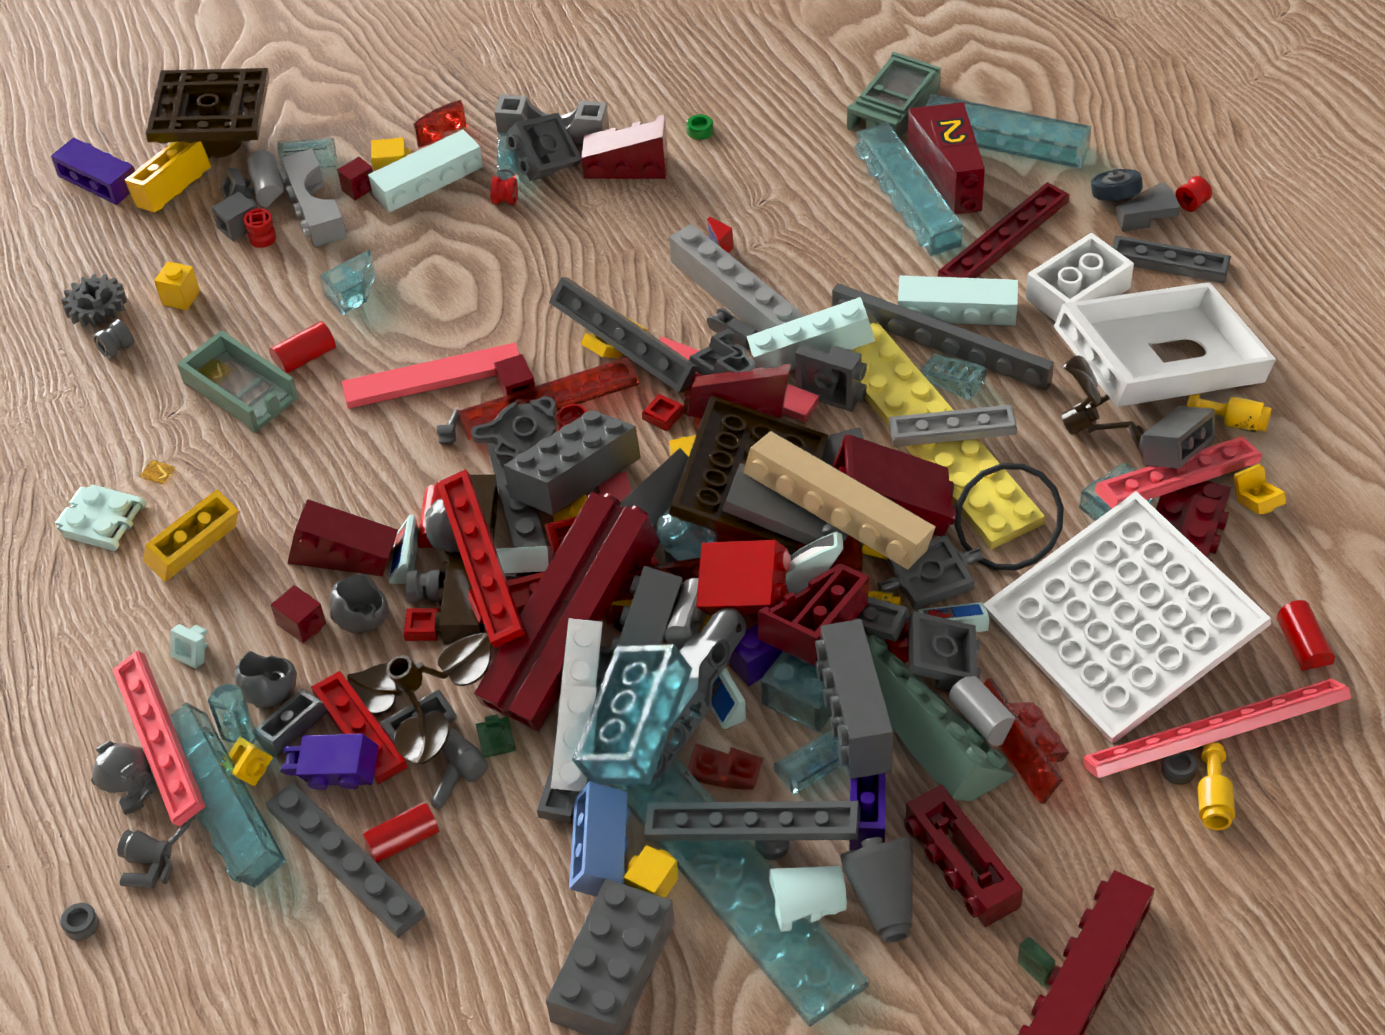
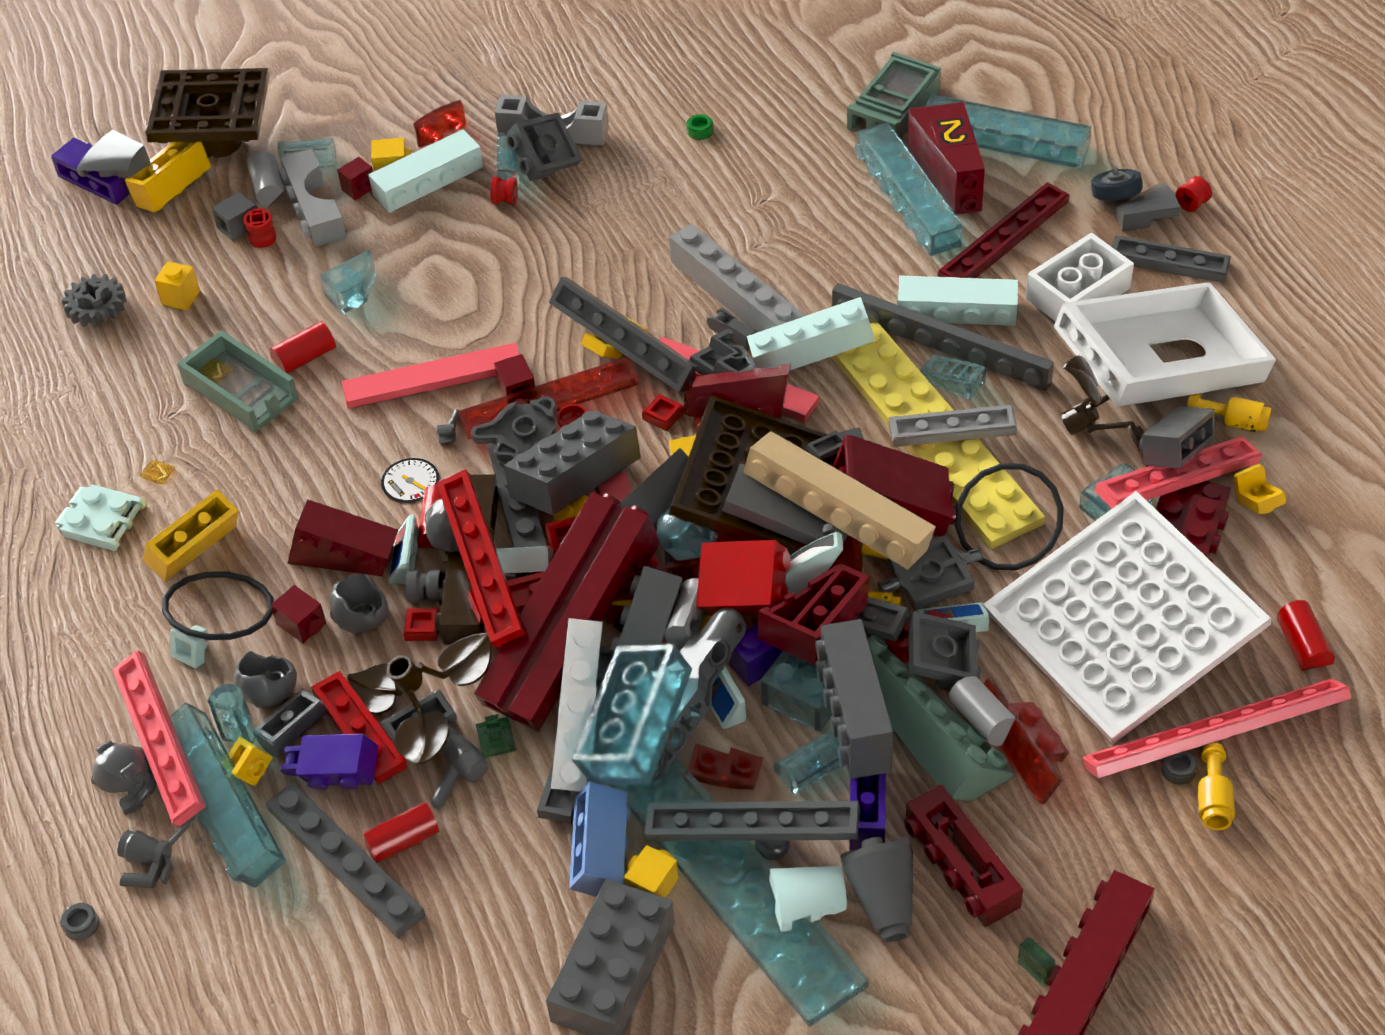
dark grey wheel [92,319,134,359] -> none
dark grey tile [220,167,254,200] -> none
dark red wedge [581,115,668,179] -> none
red slope [707,217,734,253] -> none
dark grey plate [795,345,867,412] -> none
none -> slope [76,130,151,178]
none -> black piece [162,571,274,640]
none -> white sticker [381,458,439,503]
none -> dark grey piece [806,430,844,460]

